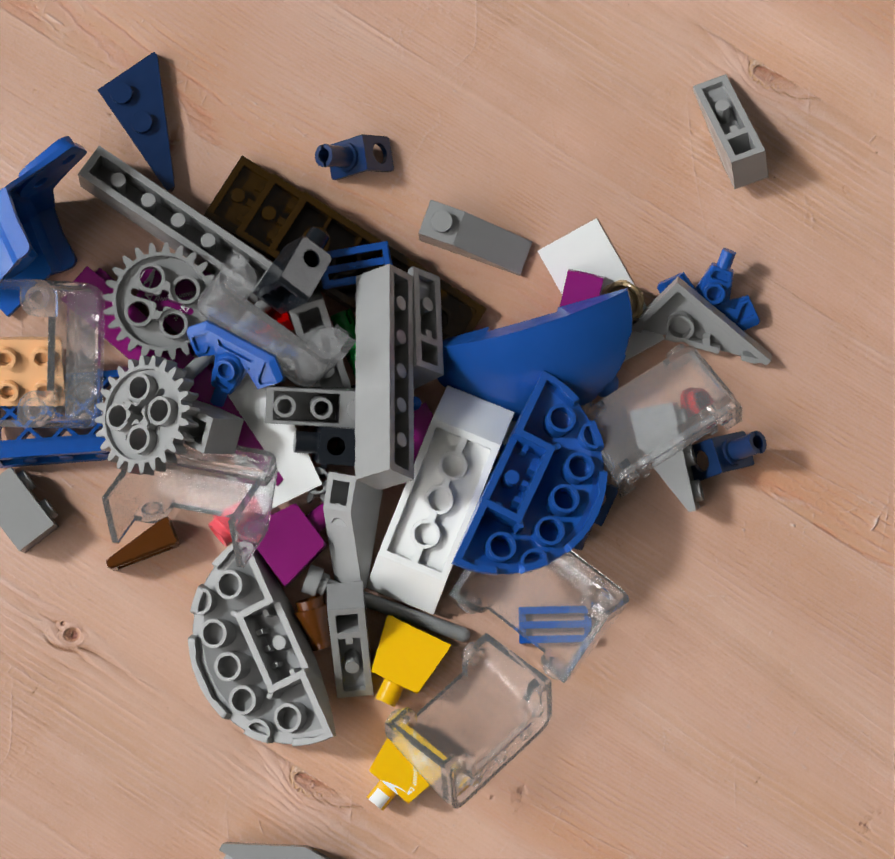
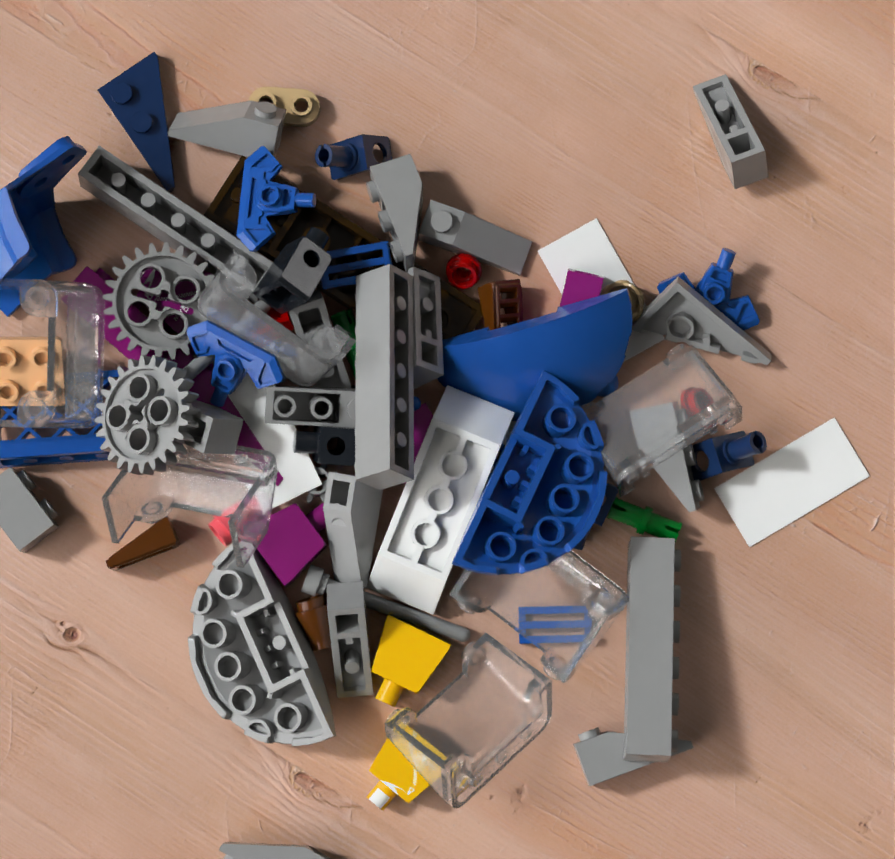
none -> light grey slope [168,101,286,157]
none -> blue piece [236,146,316,252]
none -> tan plate [249,87,320,127]
none -> light grey slope [366,154,423,273]
none -> red plate [446,254,482,289]
none -> reddish brown slope [477,279,523,330]
none -> light grey slope [573,727,693,786]
none -> green pin [607,497,683,542]
none -> light grey brick [623,536,681,762]
none -> white sticker [714,418,870,547]

